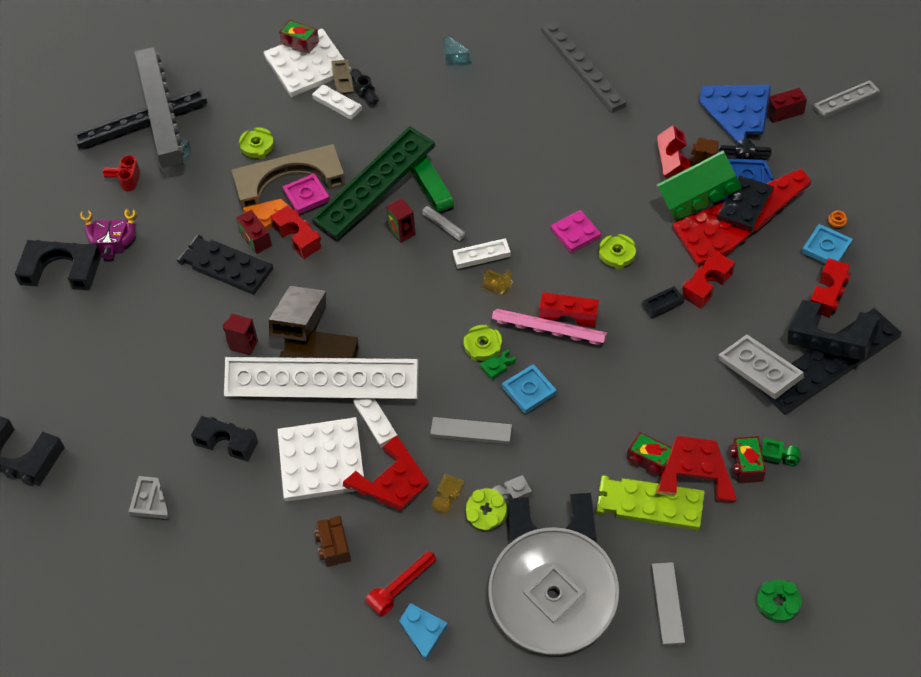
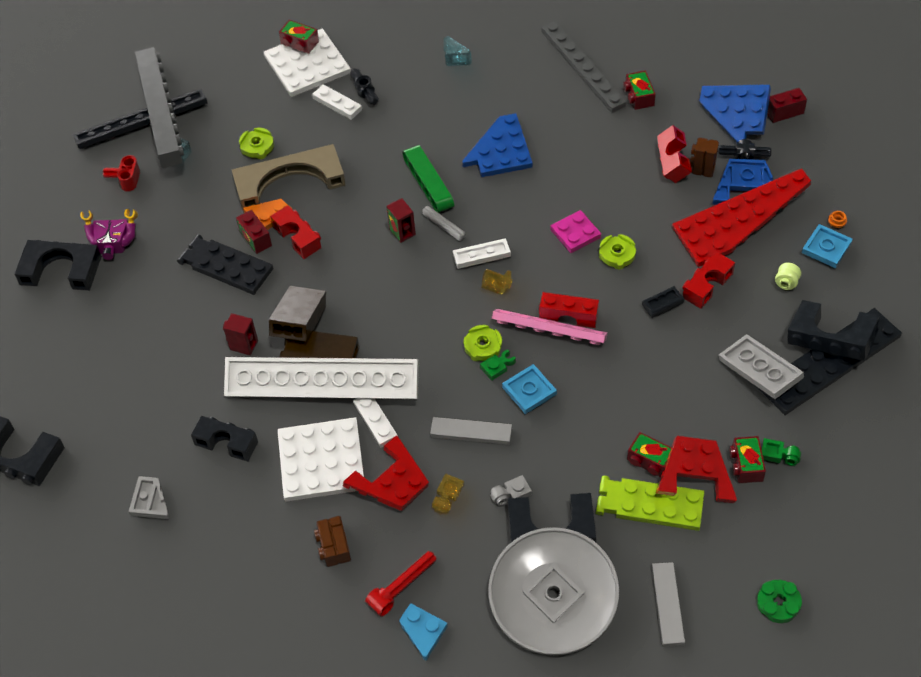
dark pink plate [282,174,330,214] -> none
dark green plate [311,126,436,240] -> none
dark tan slope [331,59,354,93] -> none
lime plate [466,488,508,531] -> none
green slope [657,151,742,222] -> none
black plate [718,175,774,231] -> none
red arch [810,258,851,318] -> none
light grey tile [812,80,880,119] -> none
none -> blue wing [462,113,533,177]
none -> brick [623,70,656,110]
none -> yellowish green piece [775,263,801,290]

